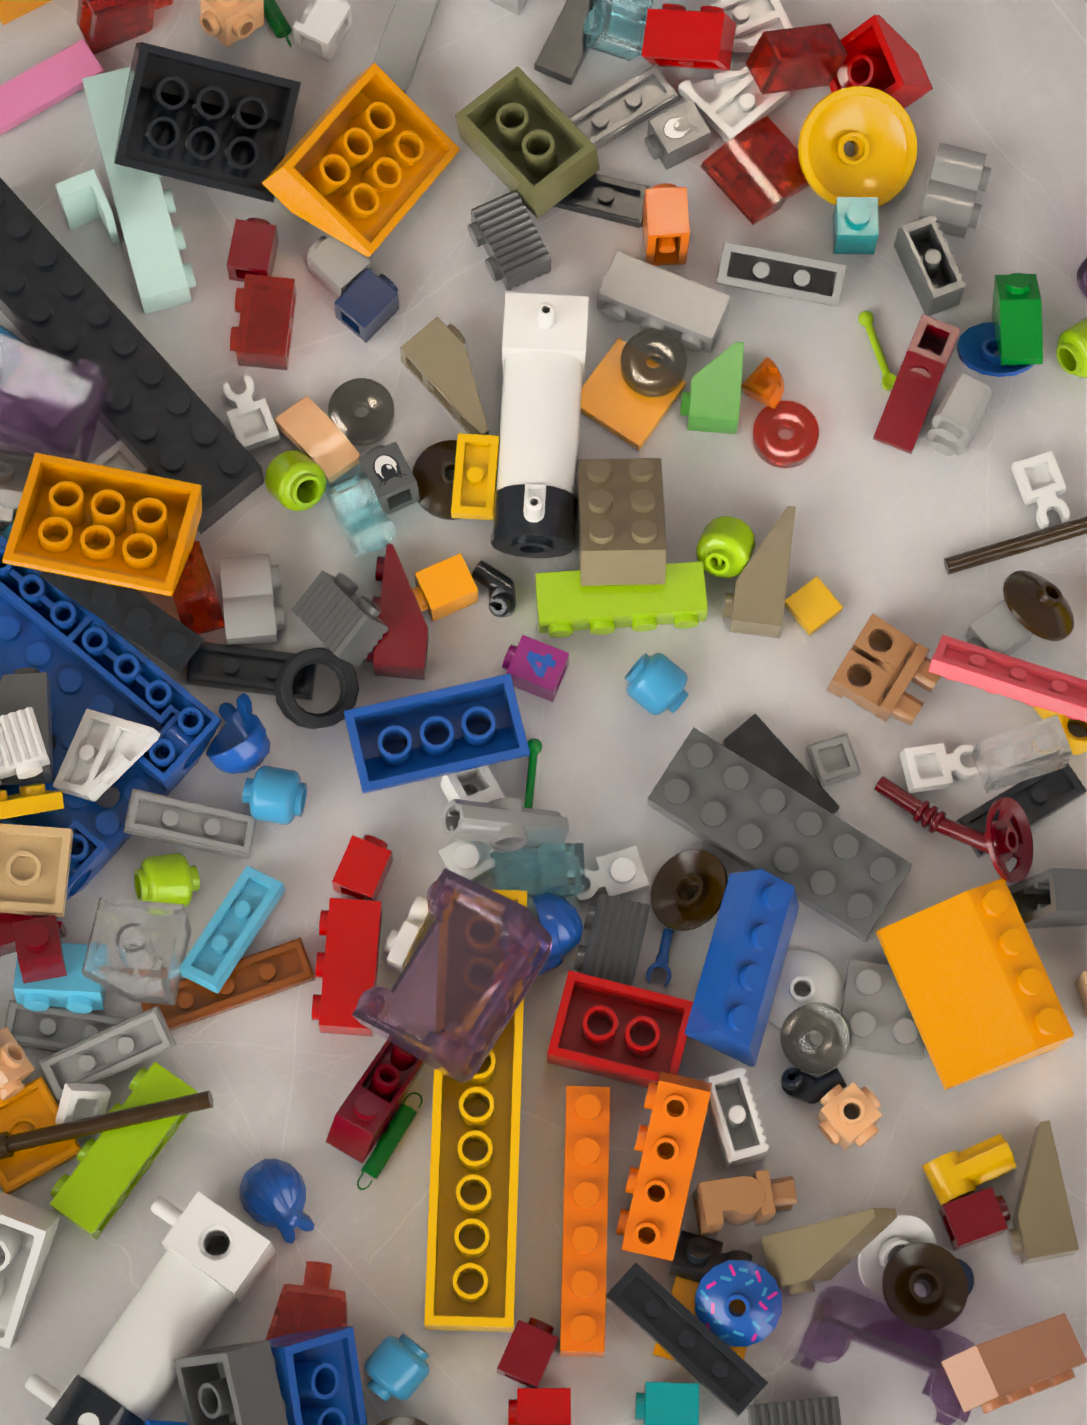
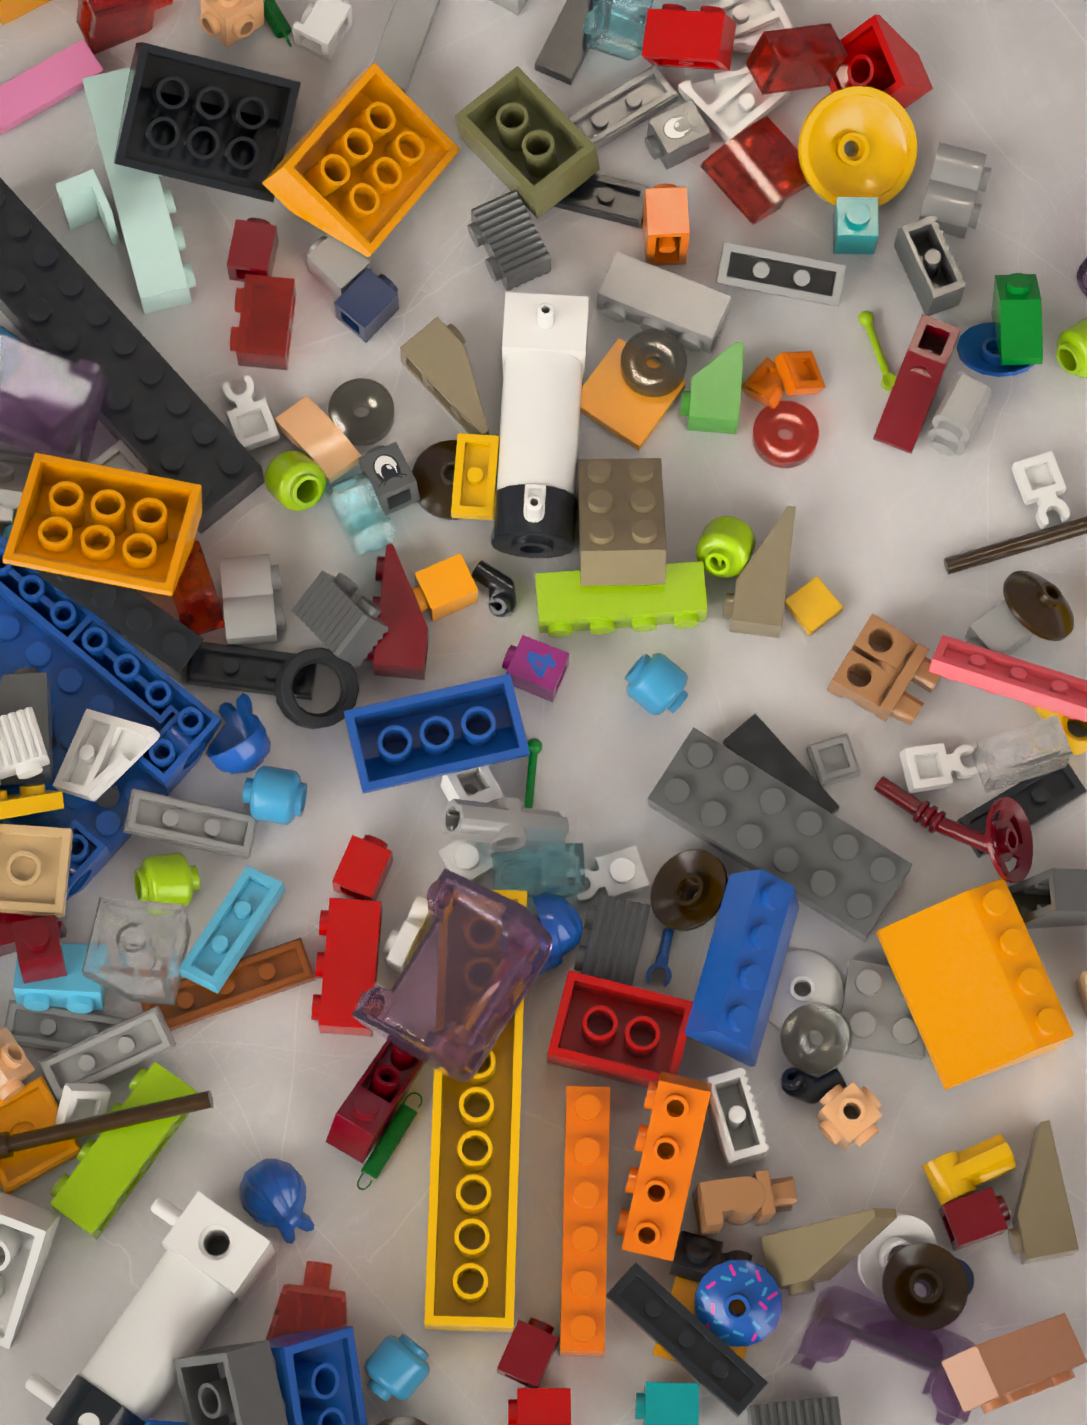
none -> orange tile [774,351,826,396]

